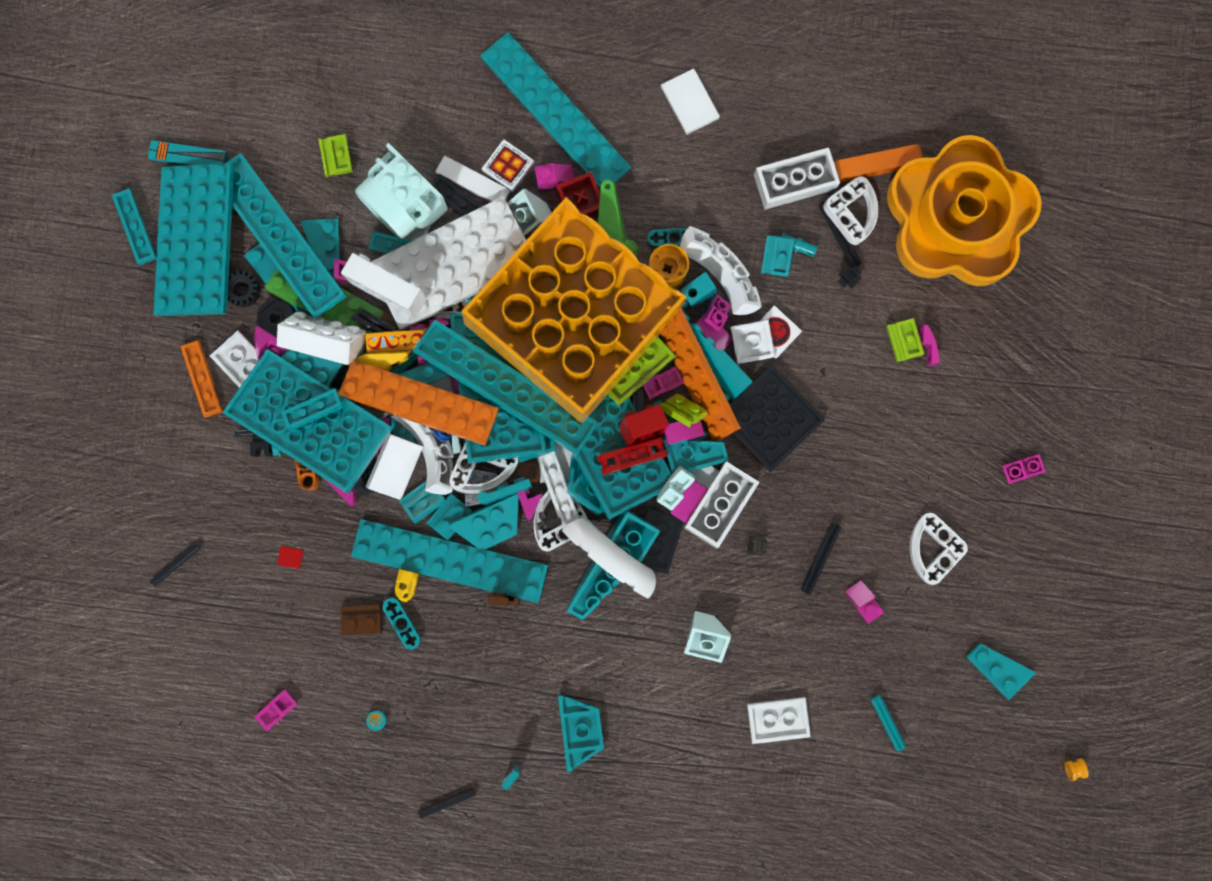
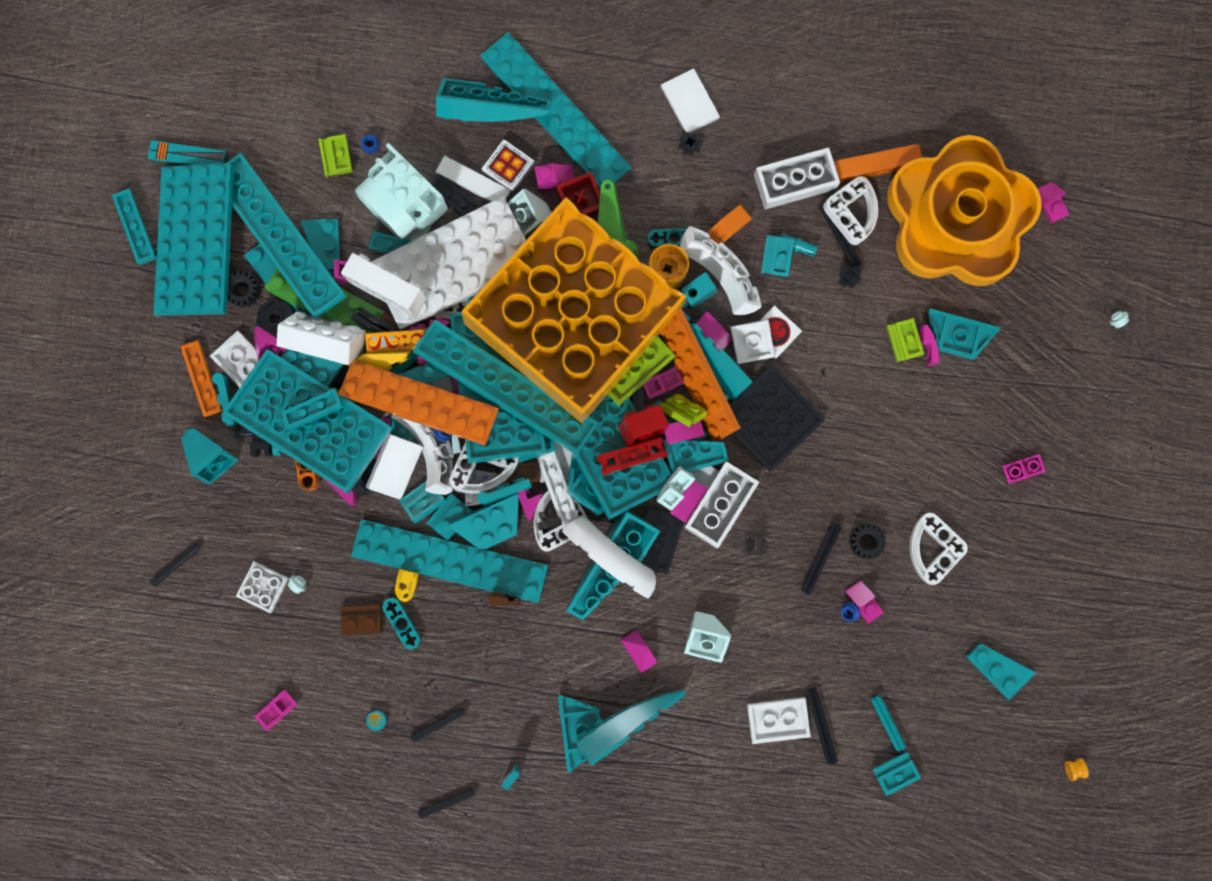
red sticker [277,546,304,569] -> none
dark pink slope [704,294,731,332] -> none
none -> teal slope [181,428,239,485]
none -> teal plate [212,373,239,427]
none -> white tile [236,561,289,613]
none -> light aqua plate [288,575,307,593]
none -> blue plate [361,135,380,154]
none -> black bar [410,707,466,742]
none -> teal wedge [436,78,551,122]
none -> teal wedge [574,690,686,766]
none -> dark pink slope [621,629,658,673]
none -> black gear [678,132,701,157]
none -> orange slope [707,204,753,244]
none -> black axle [806,687,838,765]
none -> blue plate [841,602,860,622]
none -> black tyre [849,524,887,559]
none -> teal plate [872,751,921,796]
none -> teal wing [927,308,1000,360]
none -> dark pink slope [1037,182,1070,224]
none -> light aqua plate [1109,311,1129,328]

